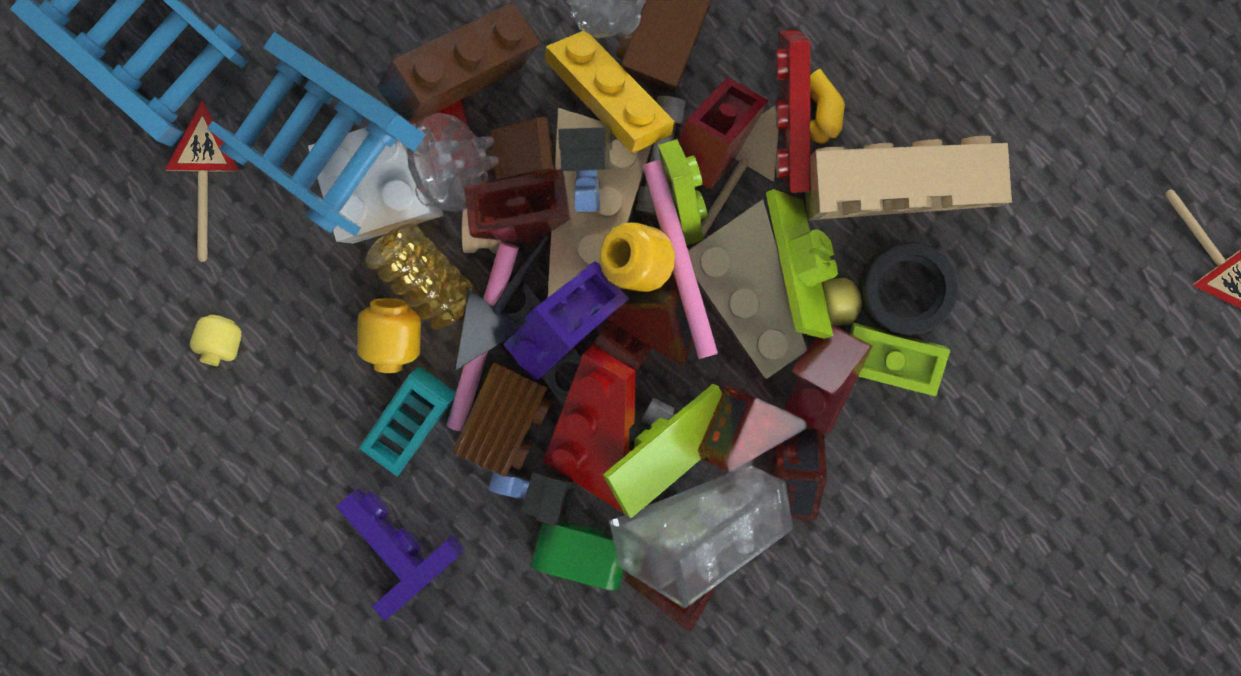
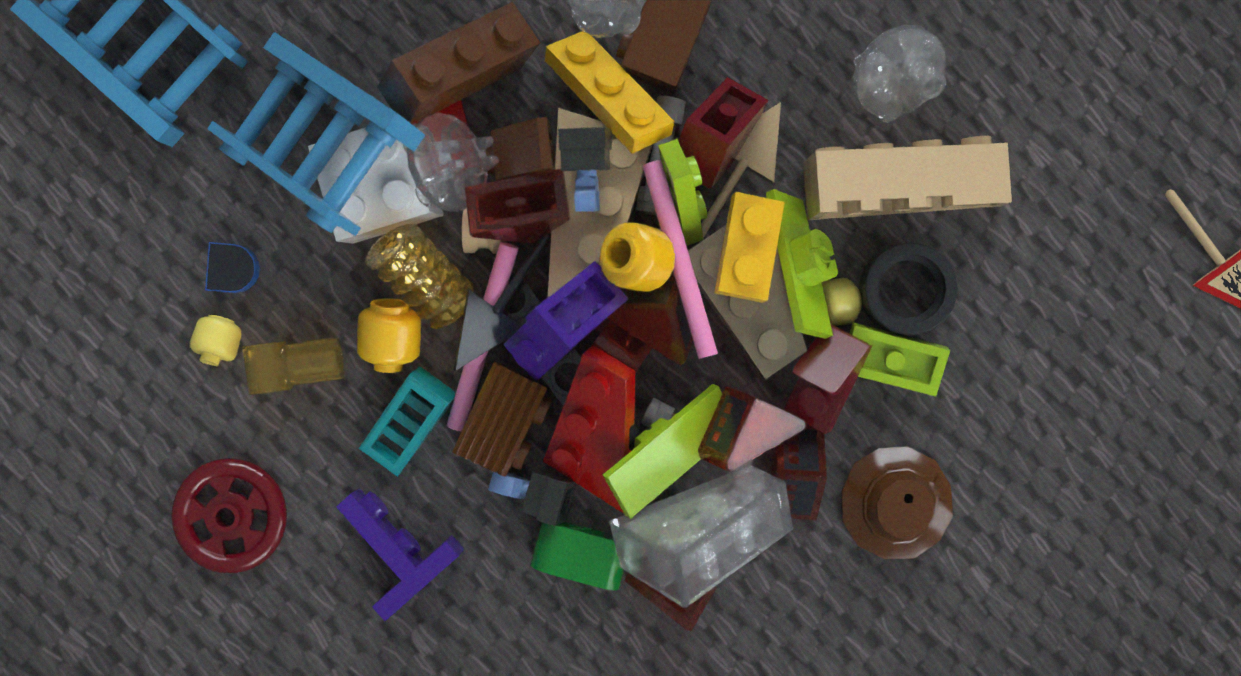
piece [165,99,239,262] -> none
red wing [775,30,810,193] -> none
yellow arm [810,69,845,144] -> none
none -> dark red plate [171,458,287,573]
none -> black tile [205,242,260,293]
none -> clear yellow piece [242,338,345,395]
none -> yellow plate [714,192,785,303]
none -> reddish brown hat [841,446,953,559]
none -> clear plate [853,25,946,122]

